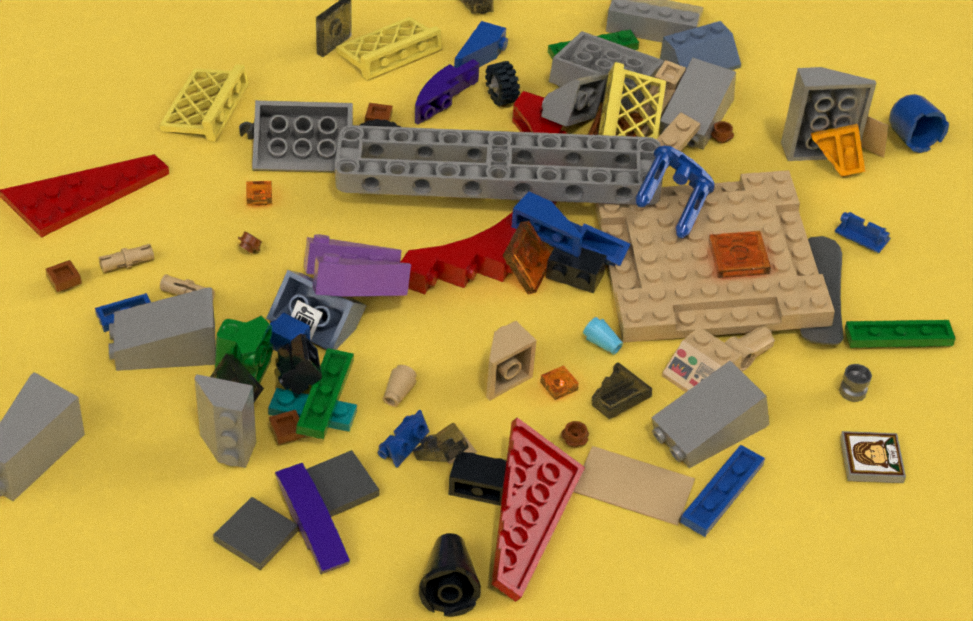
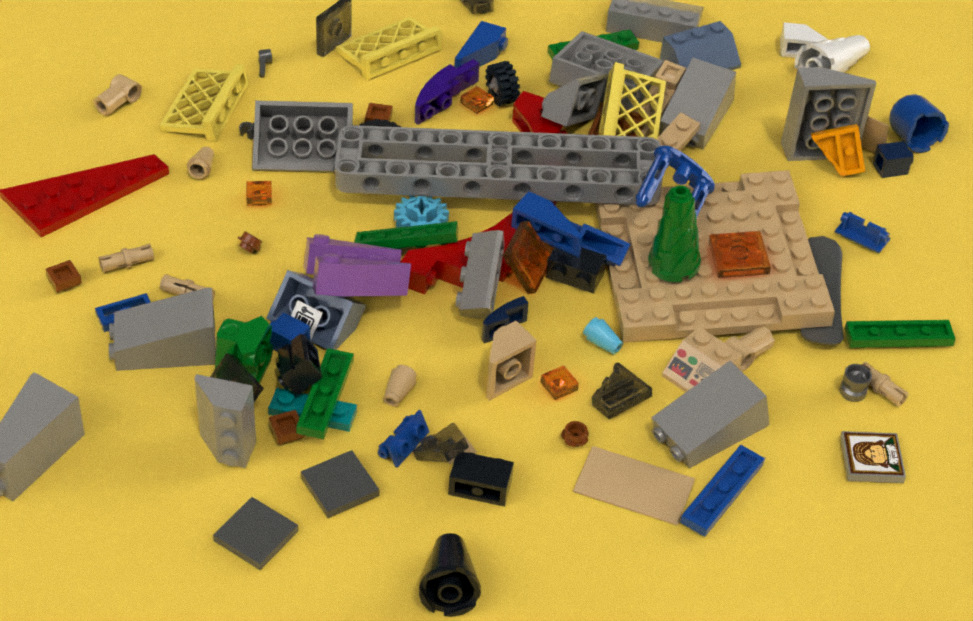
dark purple slope [275,463,350,574] -> none
wing [492,417,585,602] -> none
dark orange plate [711,121,734,143] -> none
none -> tan piece [93,74,142,116]
none -> tan cone [187,146,214,179]
none -> dark grey hand [258,49,272,78]
none -> green plate [354,221,459,249]
none -> medium azure gear [394,195,449,228]
none -> light grey slope [455,230,505,320]
none -> clear orange plate [460,86,494,114]
none -> dark blue slope [482,296,529,343]
none -> green cone [648,185,701,282]
none -> white slope [780,22,828,58]
none -> white cone [795,35,870,73]
none -> tan pin [861,362,909,407]
none -> dark blue brick [872,141,914,178]

